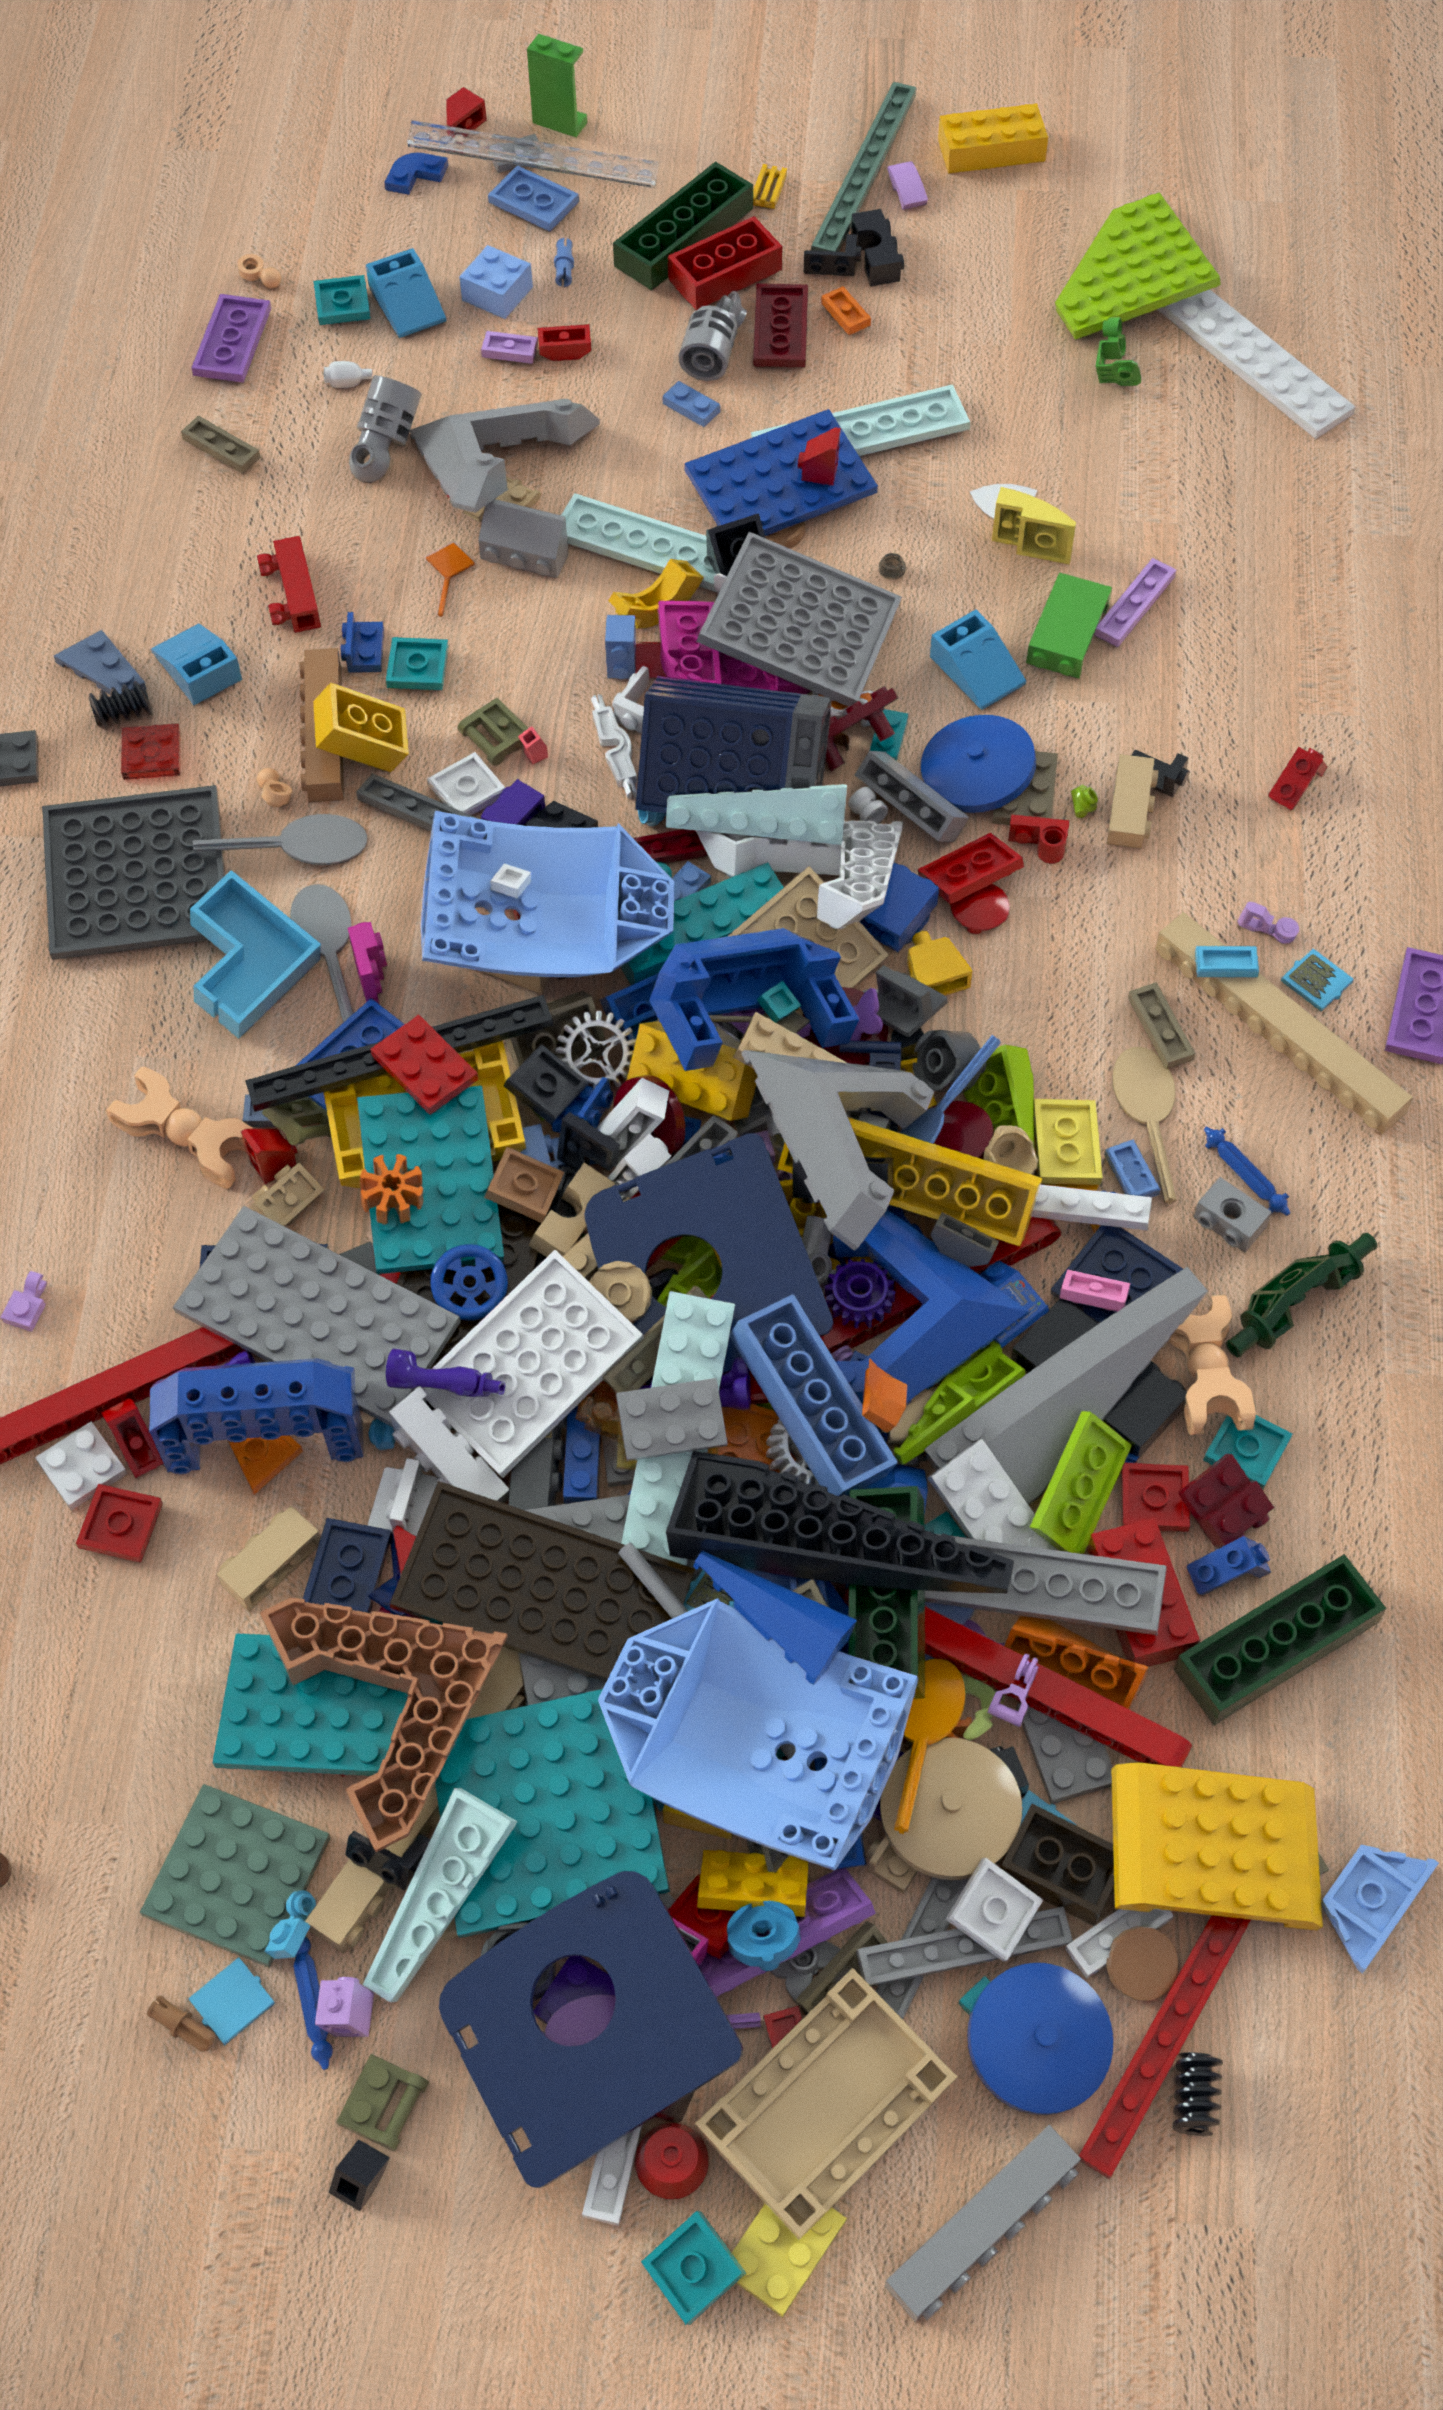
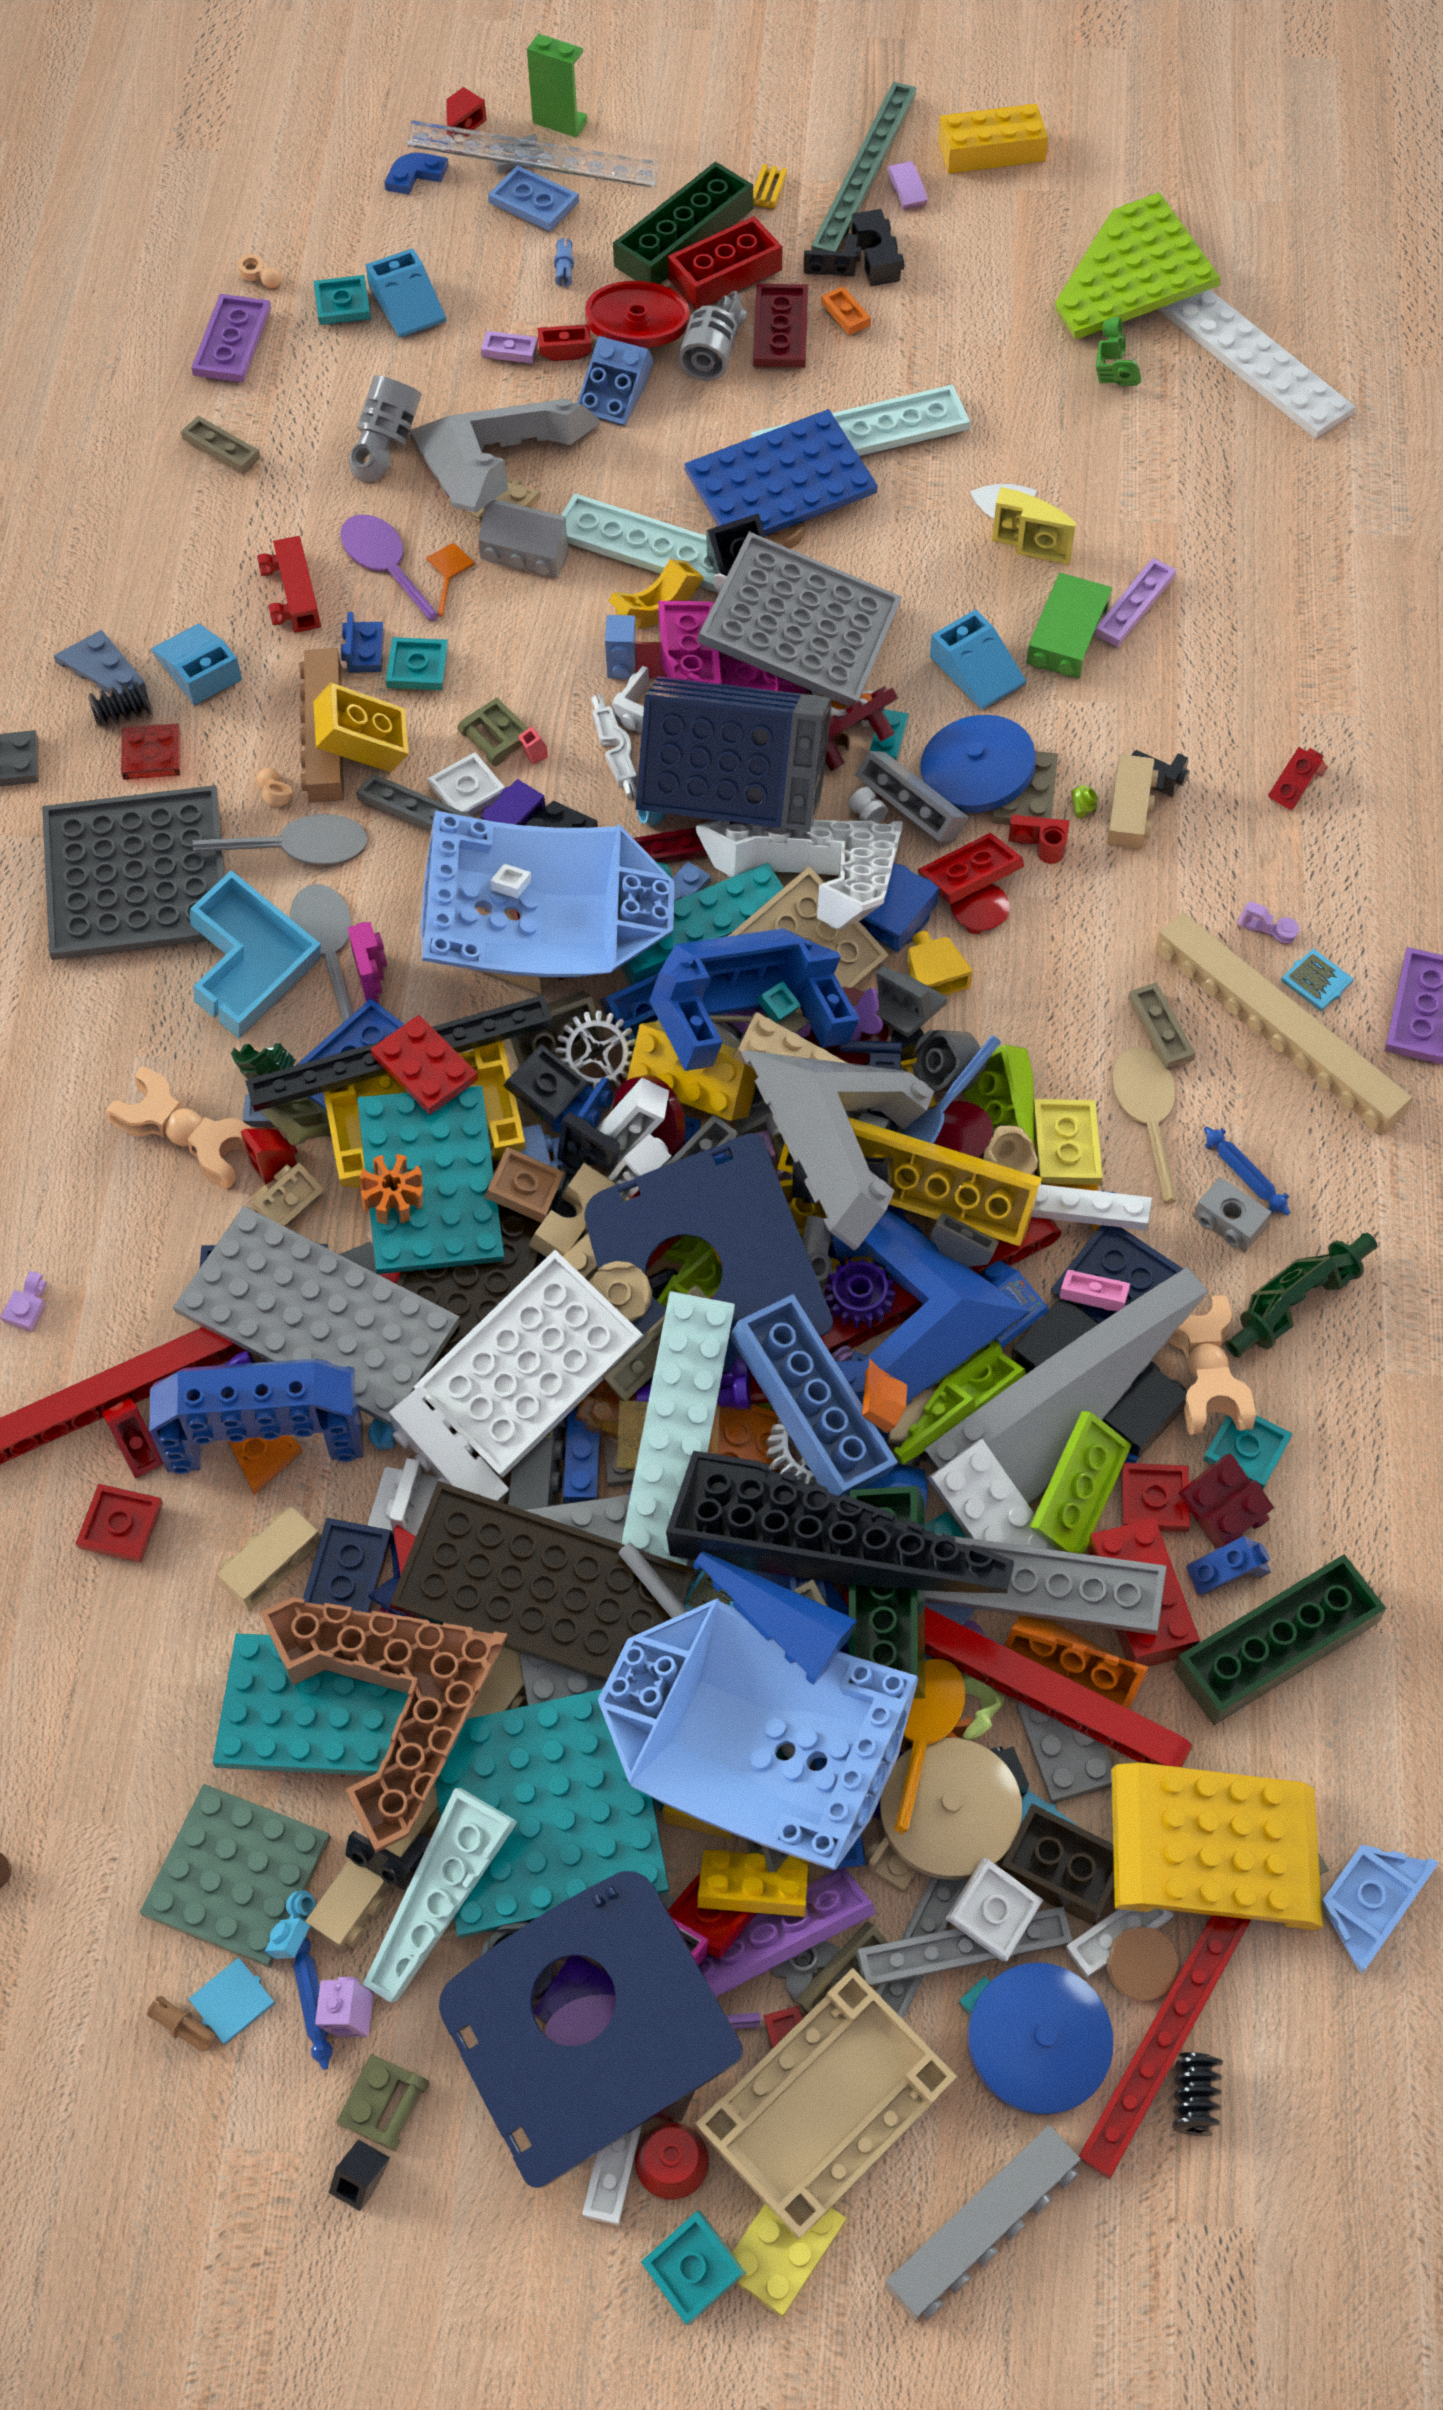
white plate [35,1421,128,1511] -> none
white plant [323,361,372,388] -> none
dark purple piece [385,1348,506,1397] -> none
blue plate [430,1244,508,1321] -> none
light blue brick [459,245,533,319] -> none
light grey plate [616,1378,728,1461] -> none
medium blue plate [662,381,720,427] -> none
light aqua wing [666,784,847,845] -> none
dark azure plate [727,1901,801,1971] -> none
red slope [798,427,841,486] -> none
clear smoke plate [878,553,906,579] -> none
lavender piece [987,1653,1039,1727] -> none
medium blue plate [1104,1139,1160,1197] -> none
medium azure tile [1195,946,1259,977] -> none
none -> dark green hair [231,1043,296,1079]
none -> medium lavender piece [341,514,438,622]
none -> medium blue slope [577,336,654,426]
none -> red dish [585,281,689,348]

